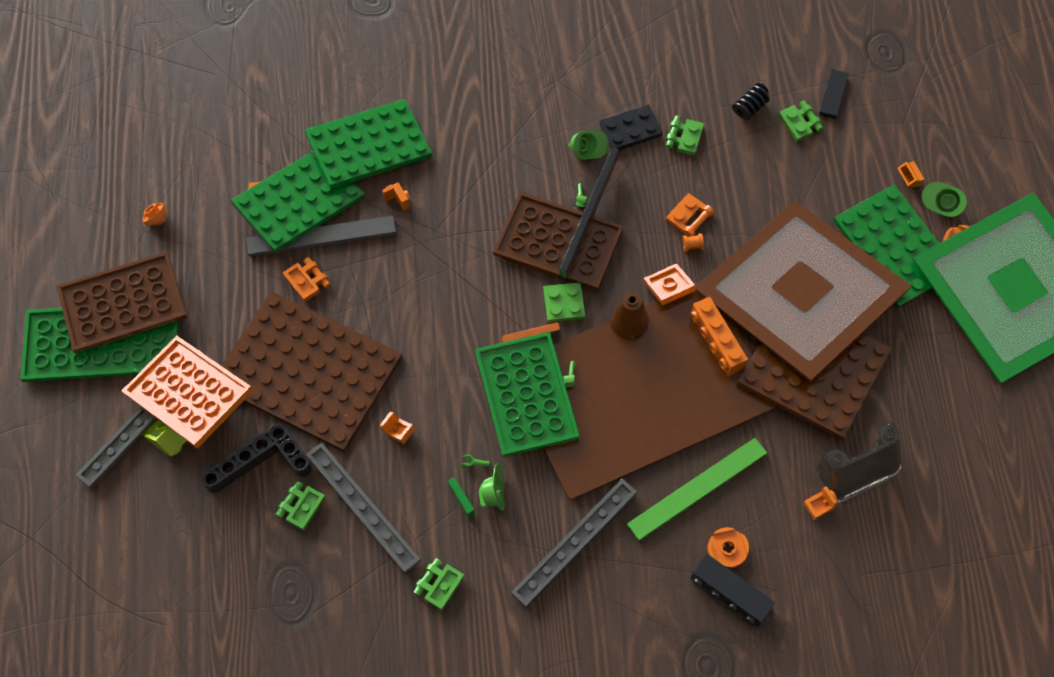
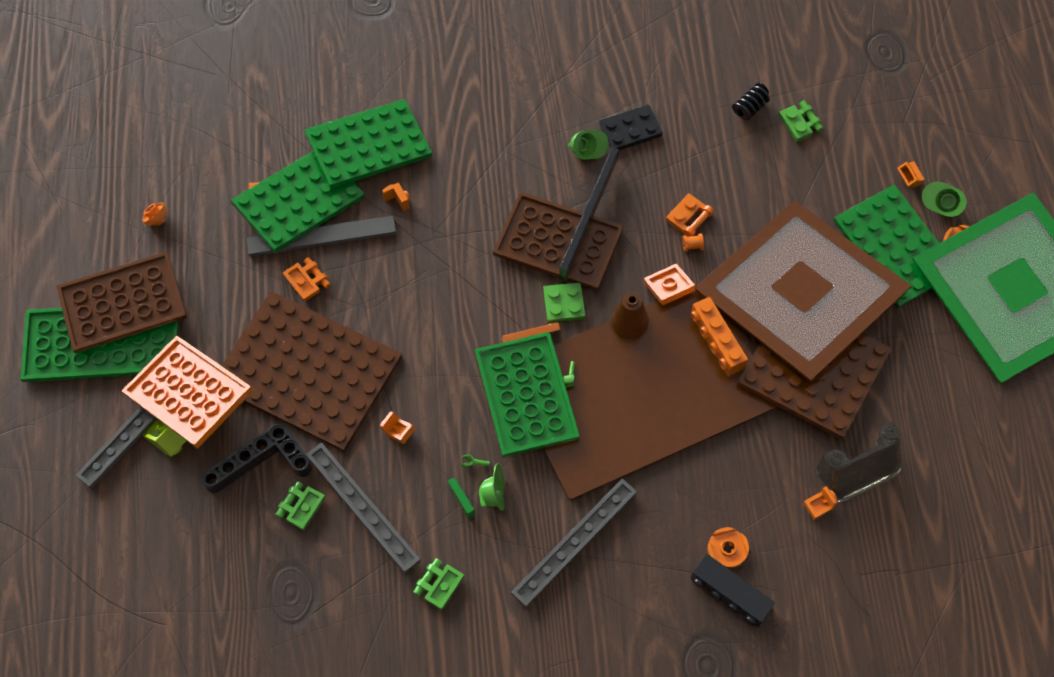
bright green hand [576,184,587,208] -> none
bright green tile [627,438,767,542] -> none
bright green plate [666,116,704,156] -> none
black tile [819,69,849,119] -> none

